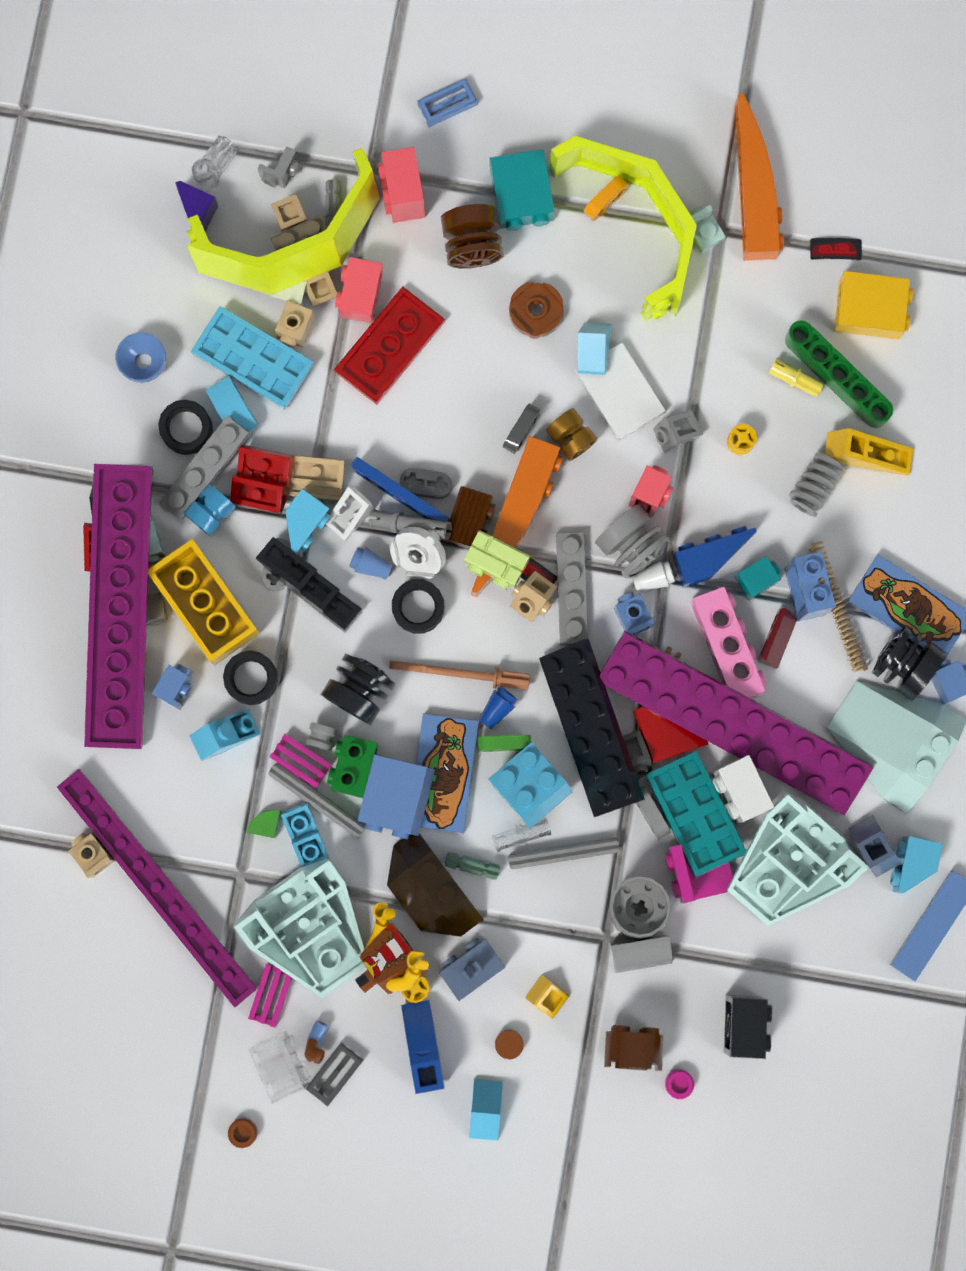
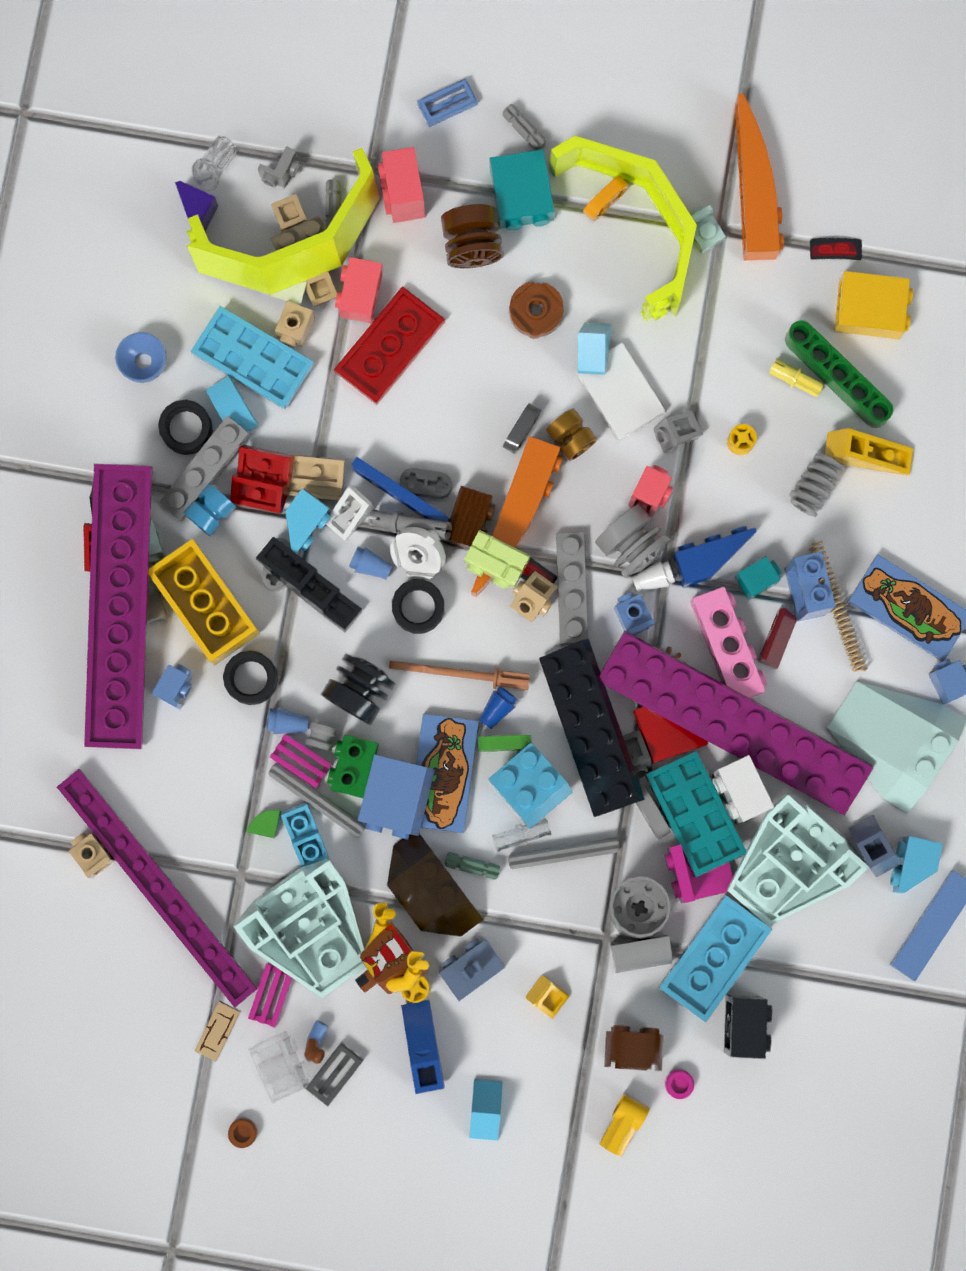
medium azure slope [190,709,261,761] -> none
dark orange tile [495,1030,524,1059] -> none
black wheel [872,625,947,701] -> none
none -> tan sticker [195,1002,240,1062]
none -> medium blue cone [267,707,309,734]
none -> light grey axle [503,104,546,150]
none -> yellow piece [599,1093,650,1157]
none -> medium azure plate [658,895,772,1023]

